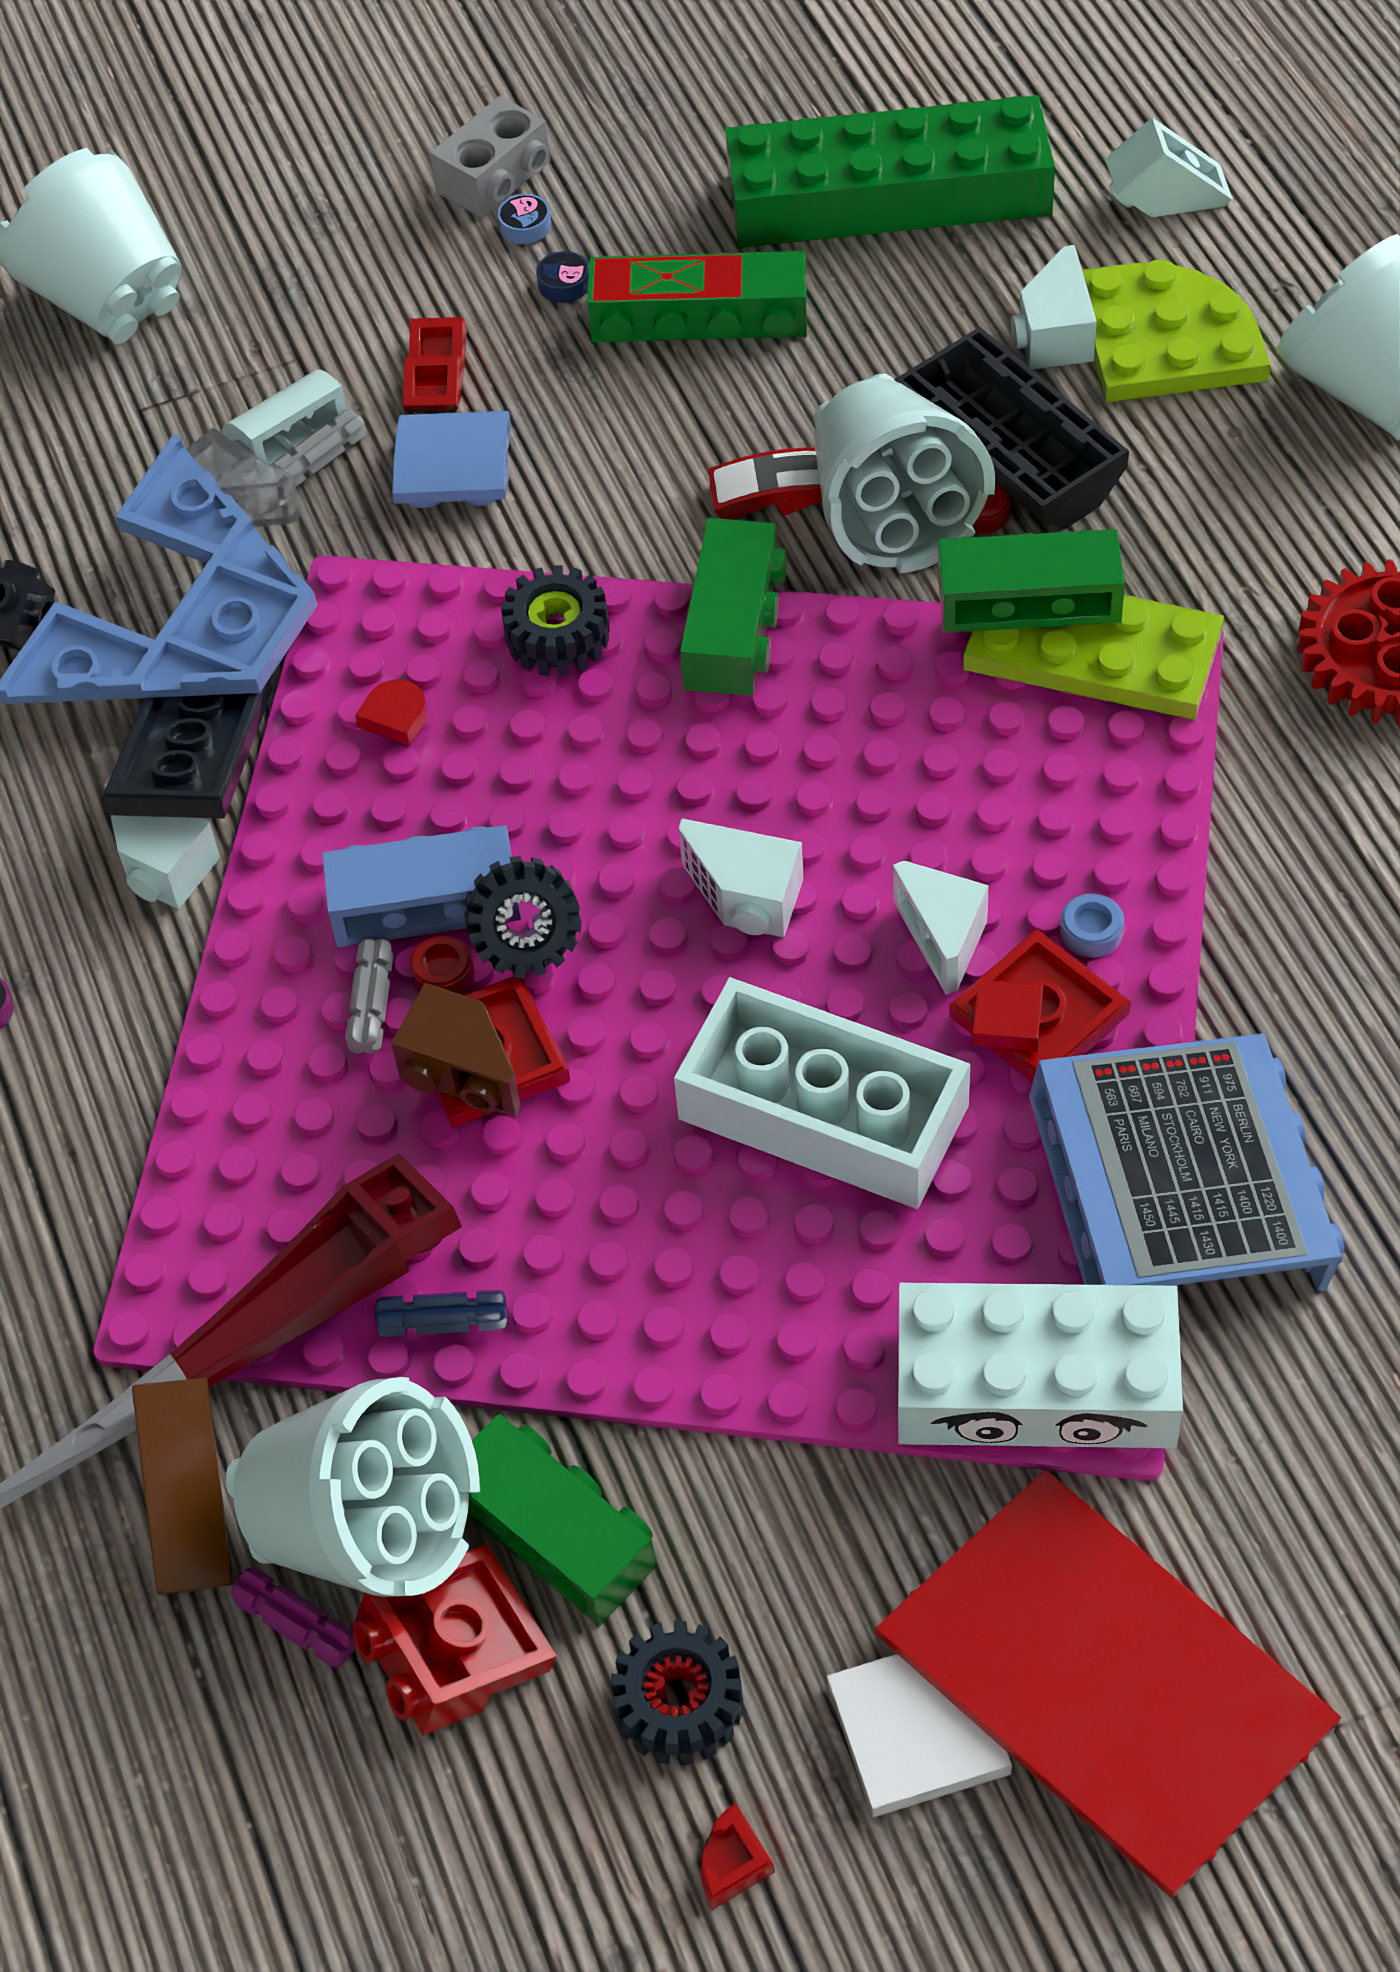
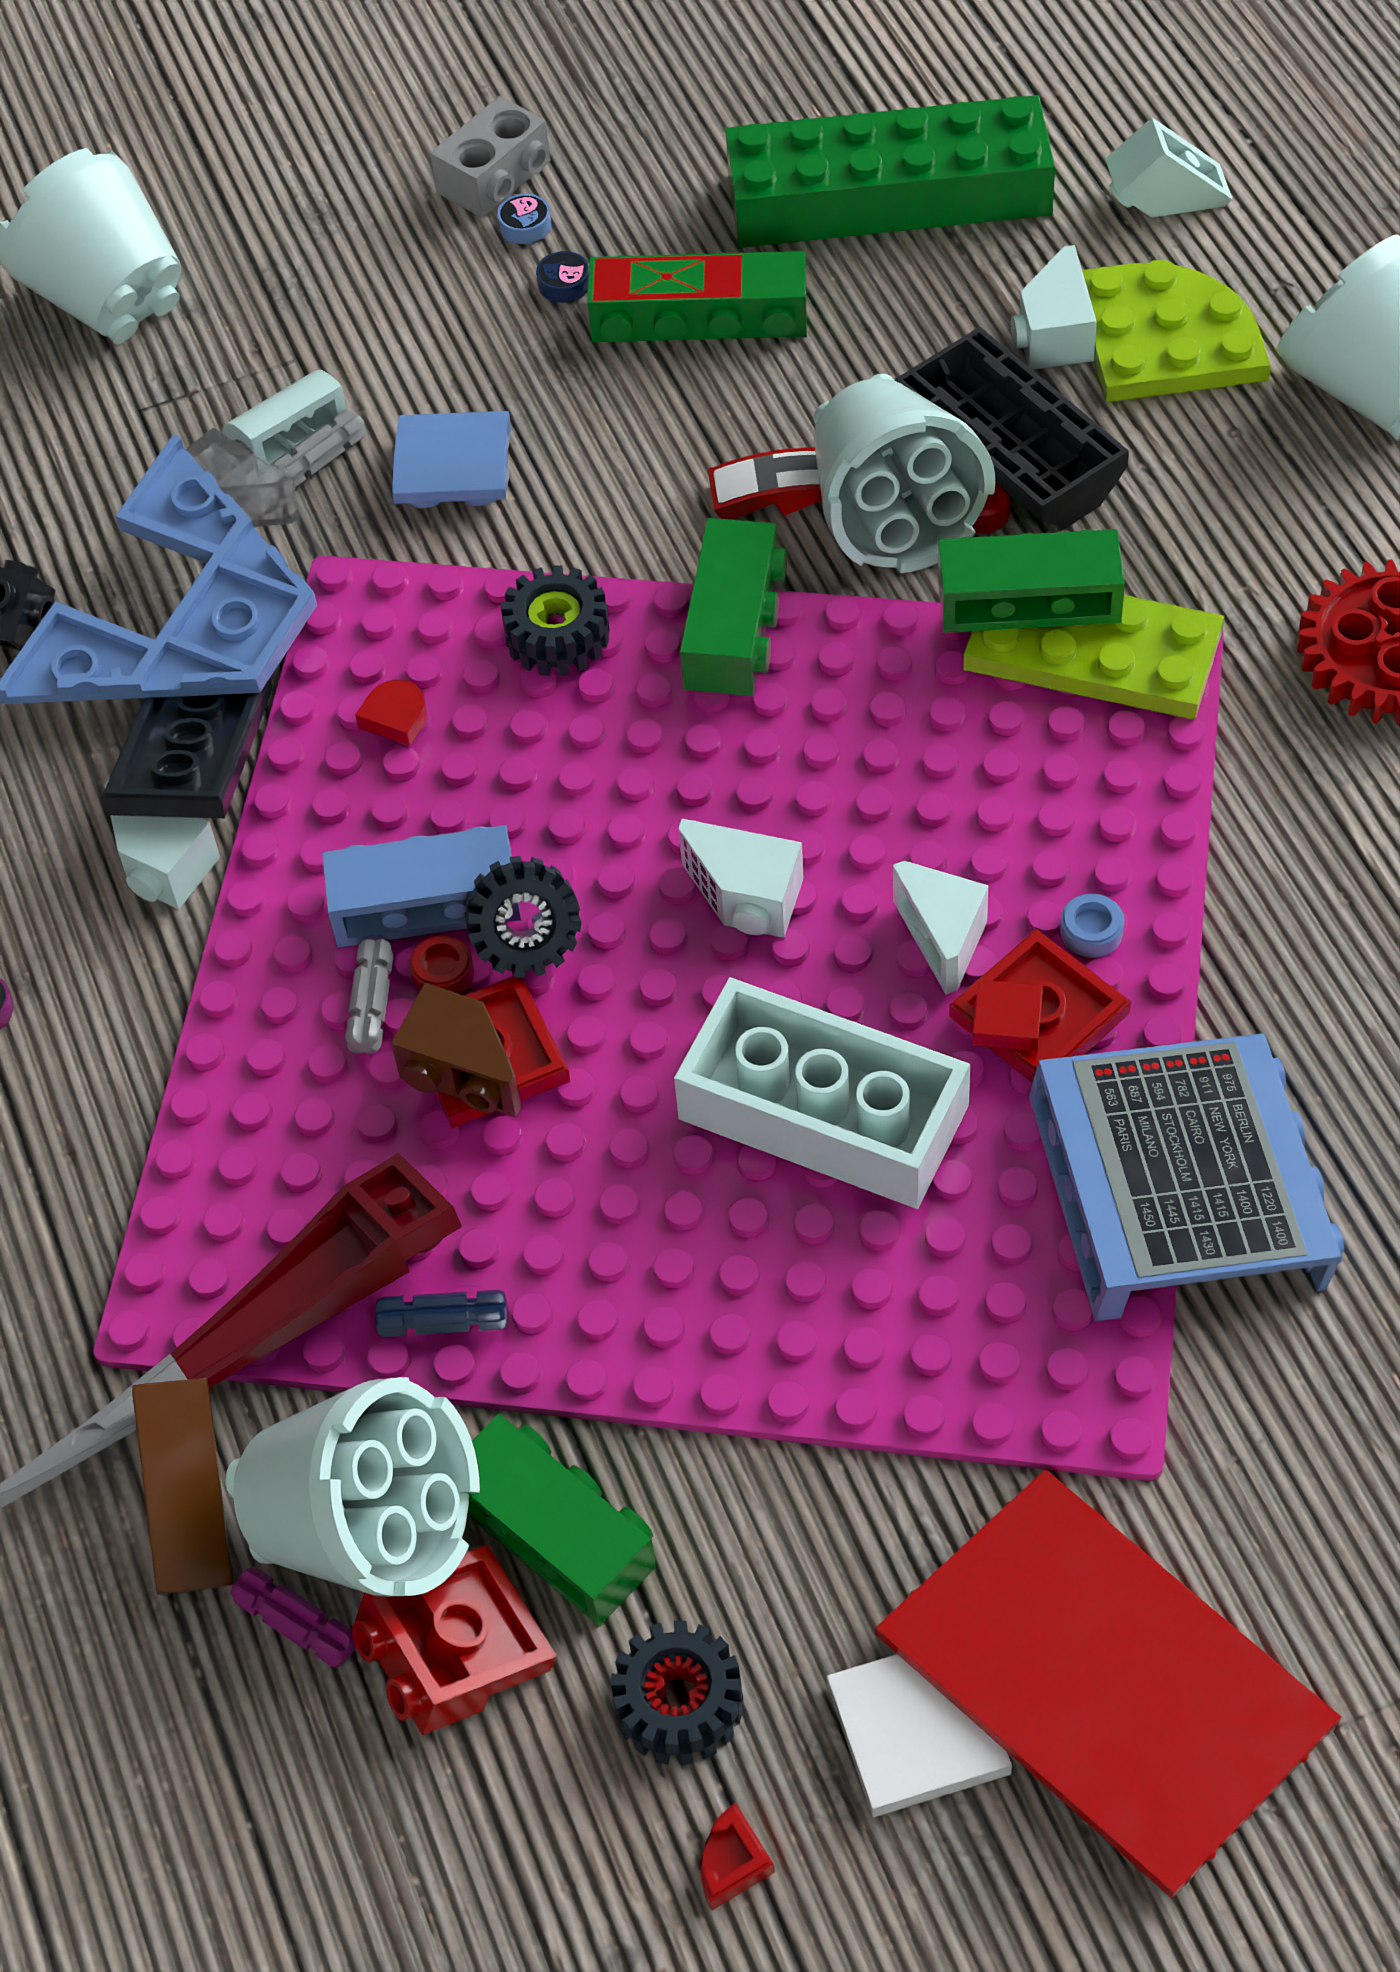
red slope [403,317,467,411] -> none
light aqua brick [898,1283,1183,1448] -> none

